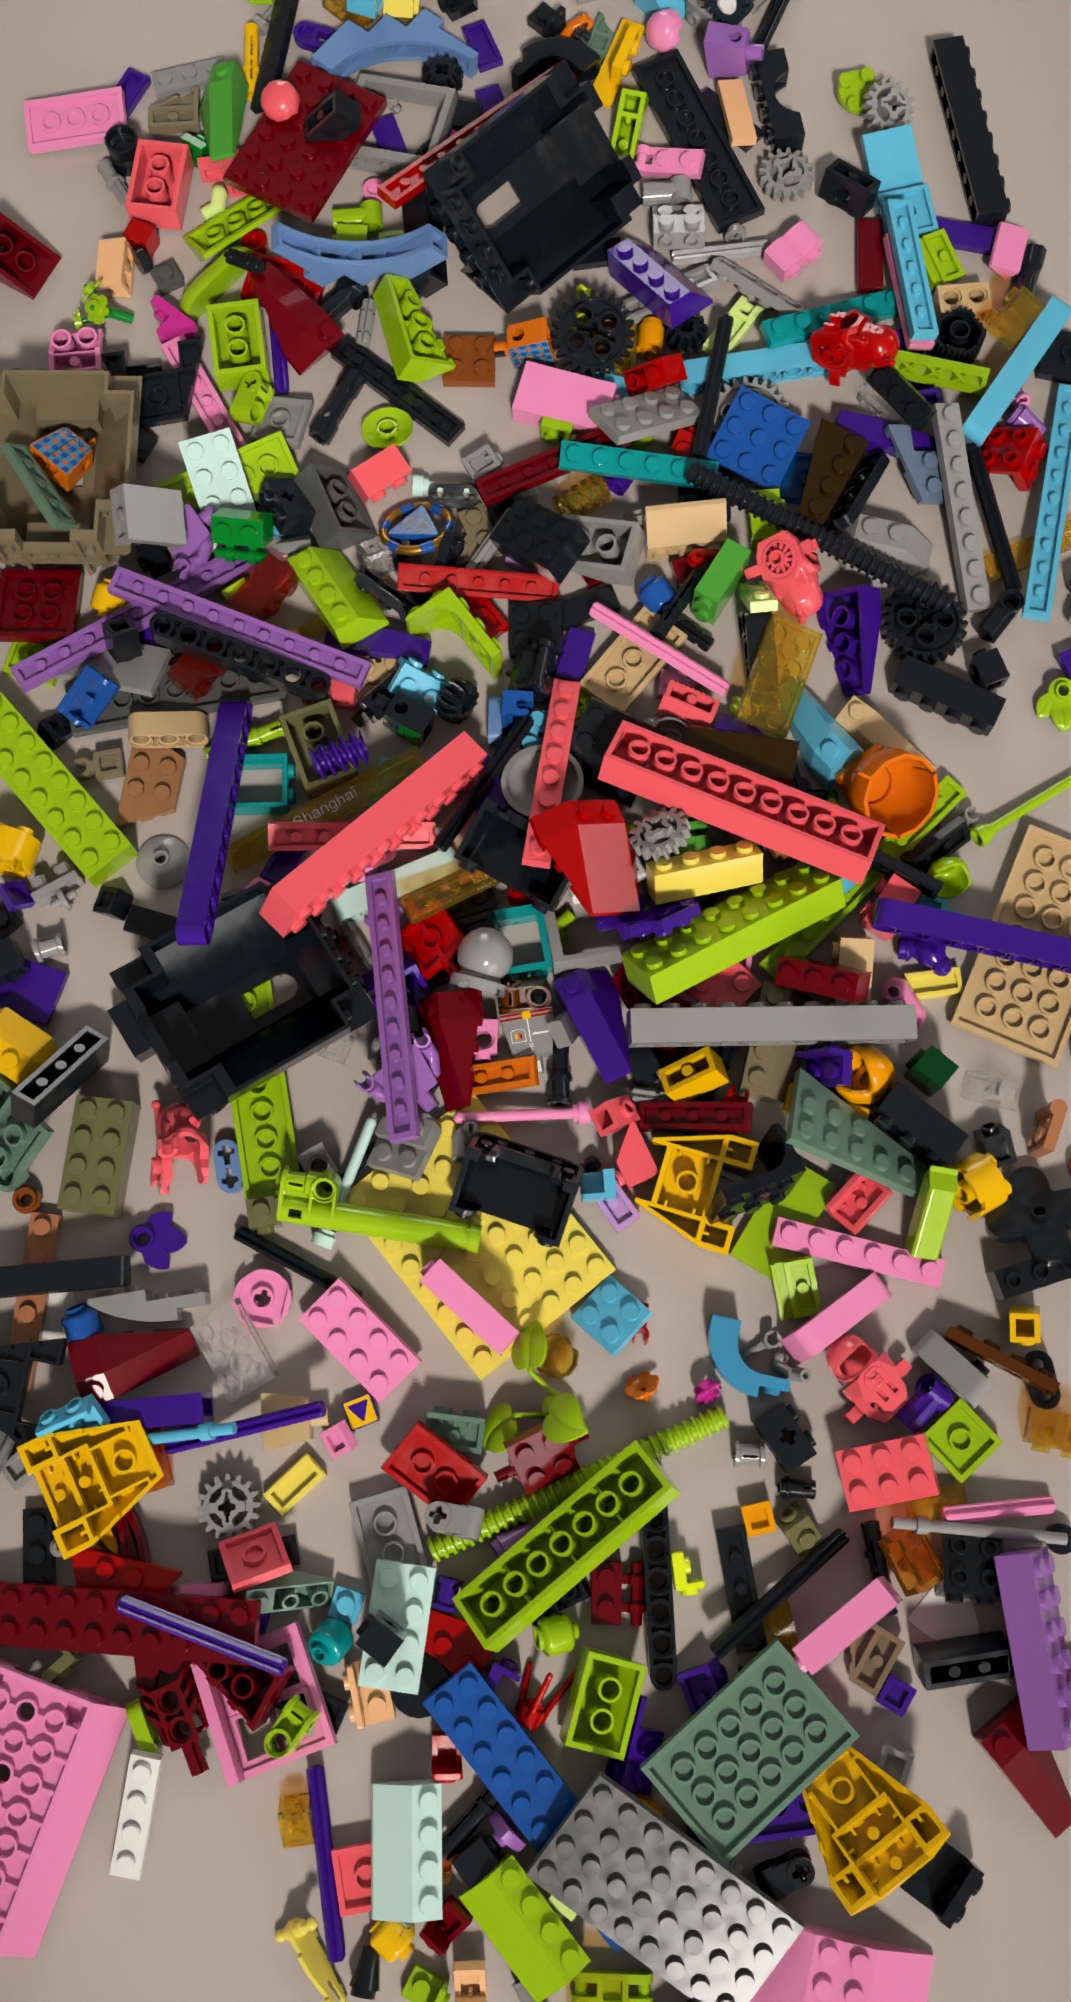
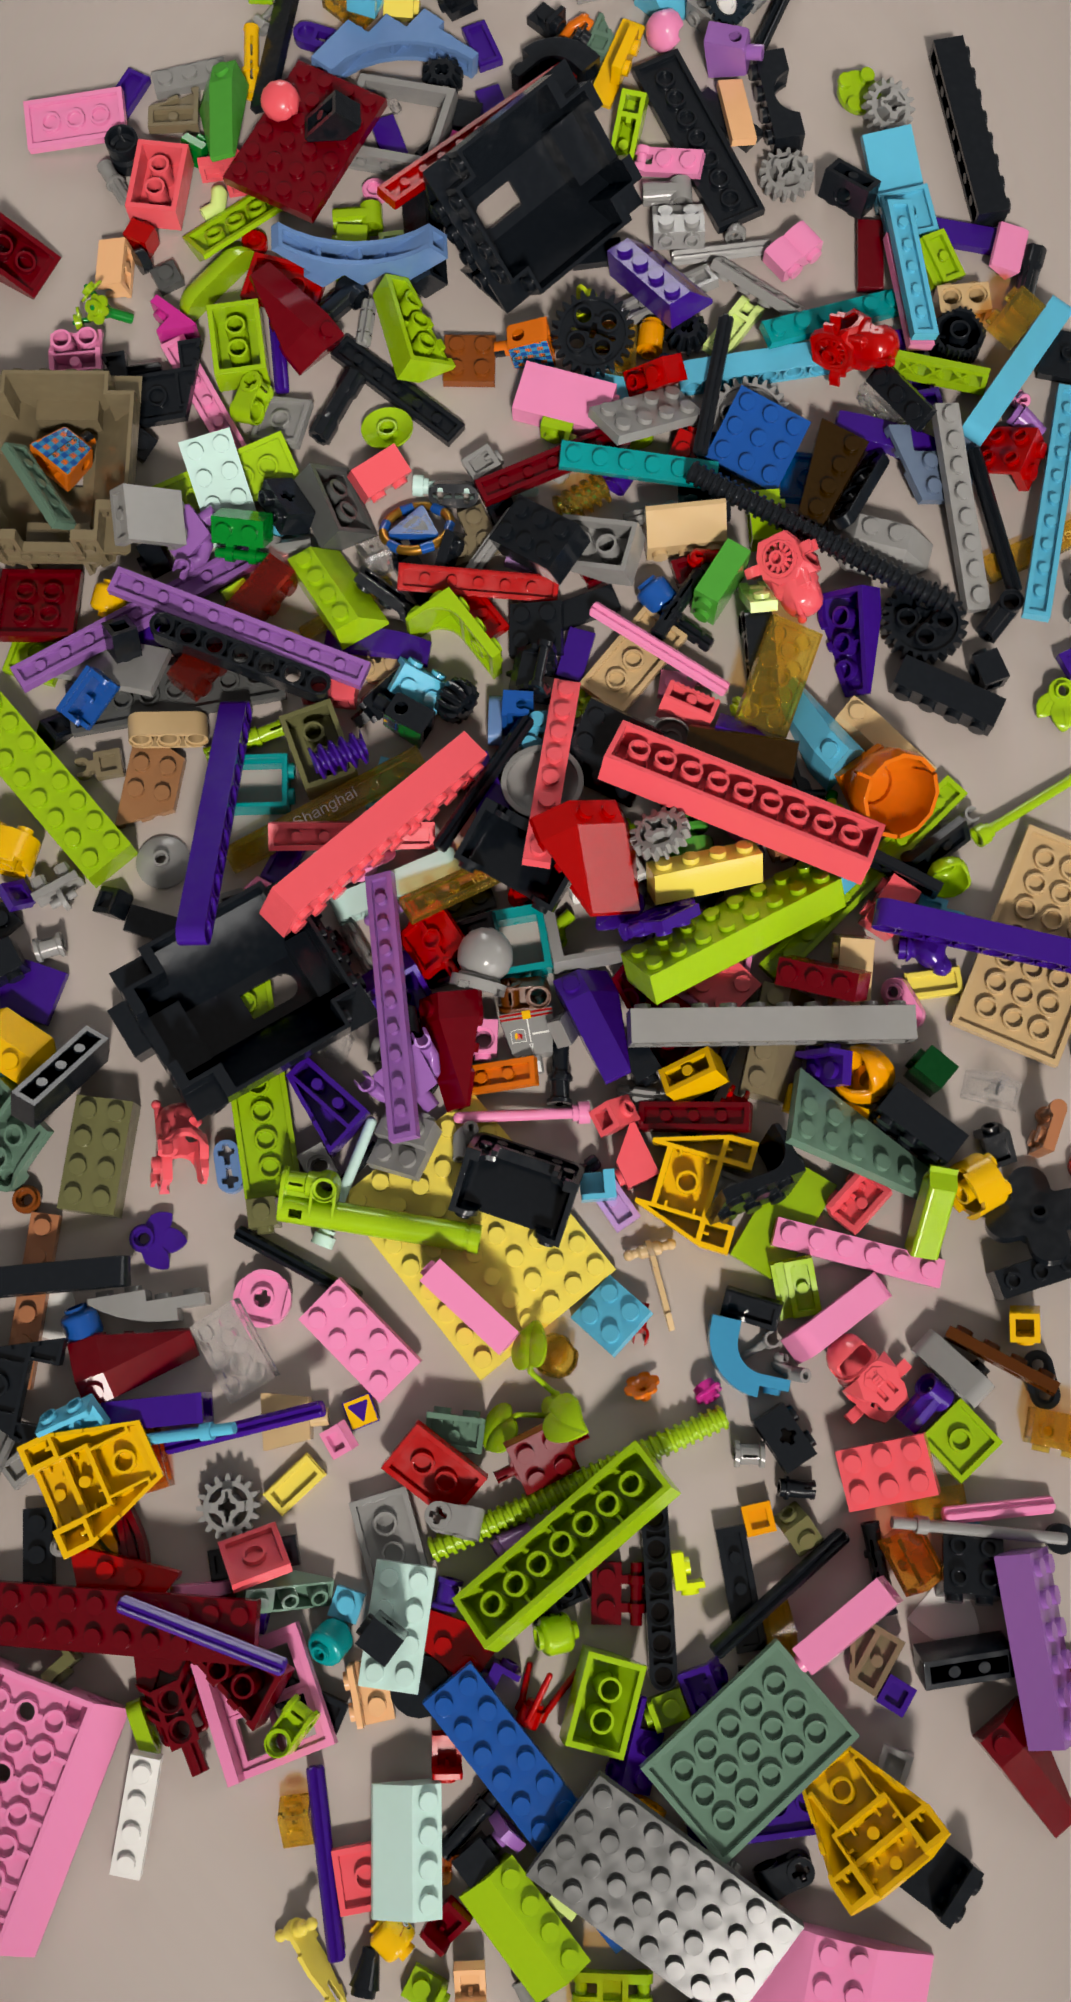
black axle [223,248,266,275] -> none
none -> dark purple wedge [286,1057,372,1158]
none -> tan piece [623,1239,676,1332]
none -> lime bracket [644,1685,690,1734]
none -> black tile [720,1285,784,1332]

